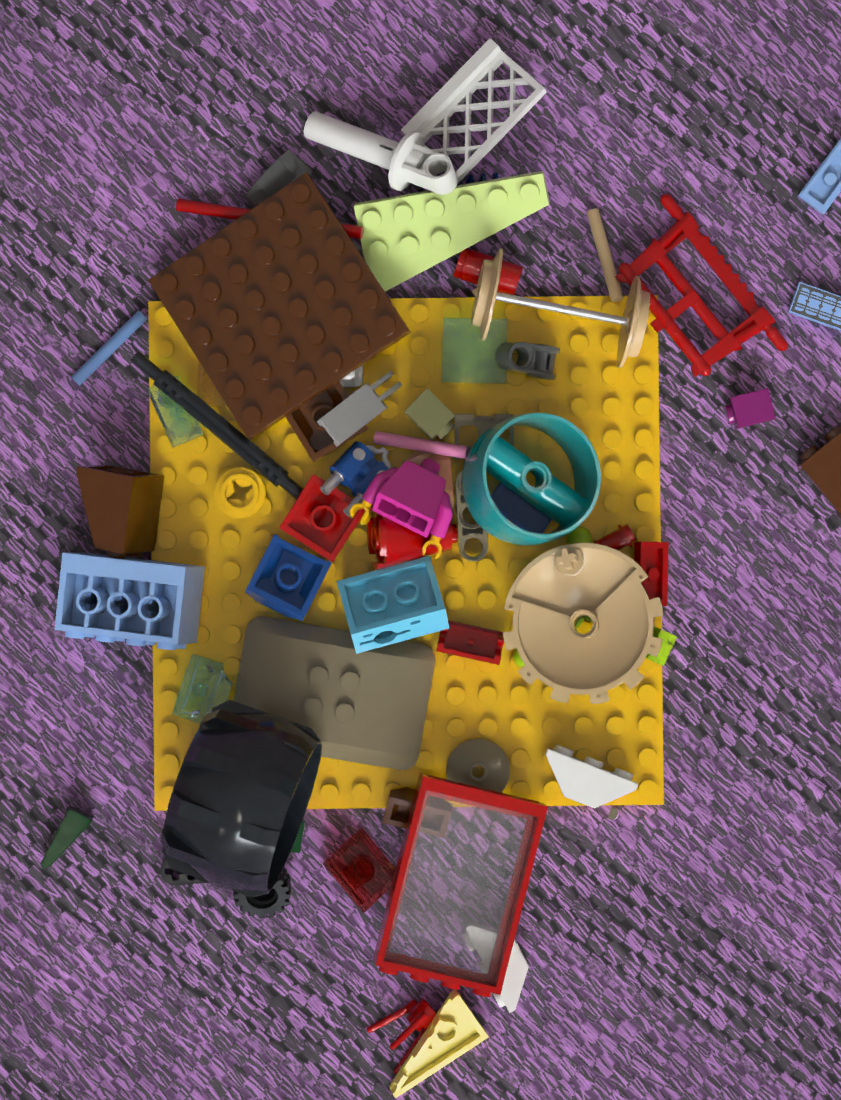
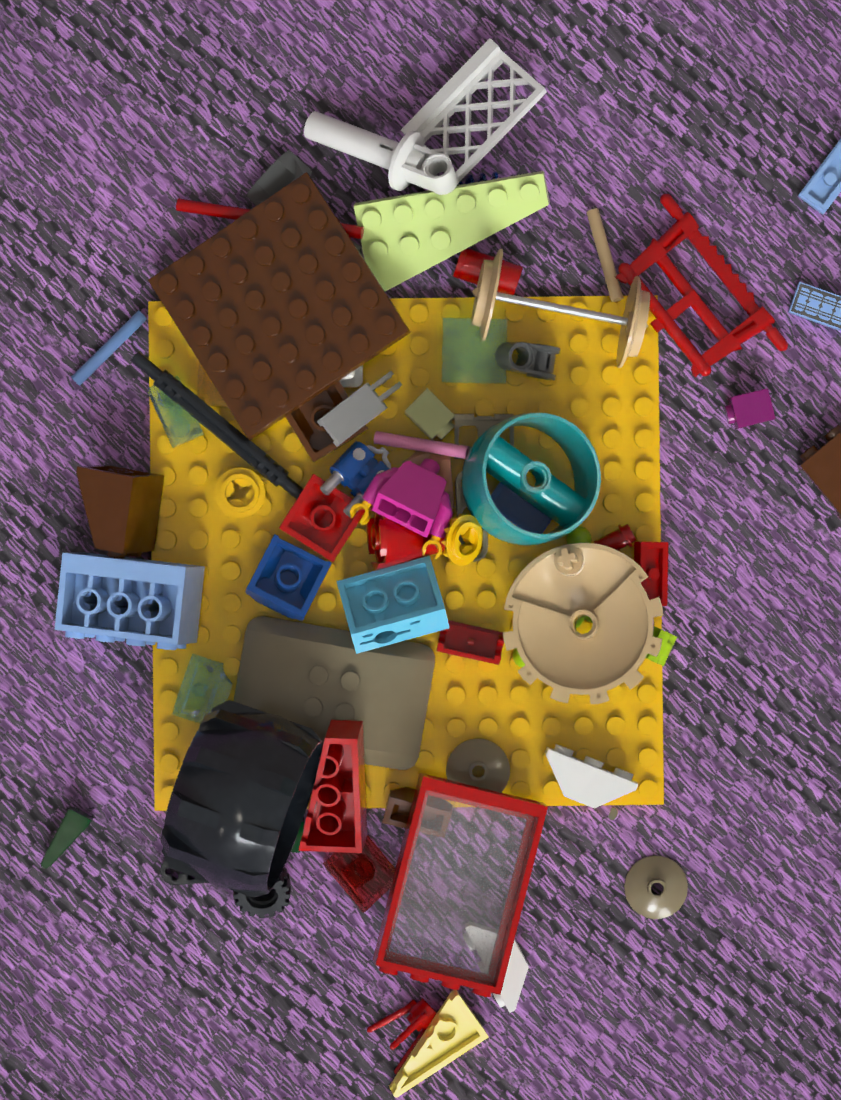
none -> red wedge [298,720,367,853]
none -> yellow gear [441,514,483,566]
none -> dark tan dish [624,855,688,919]

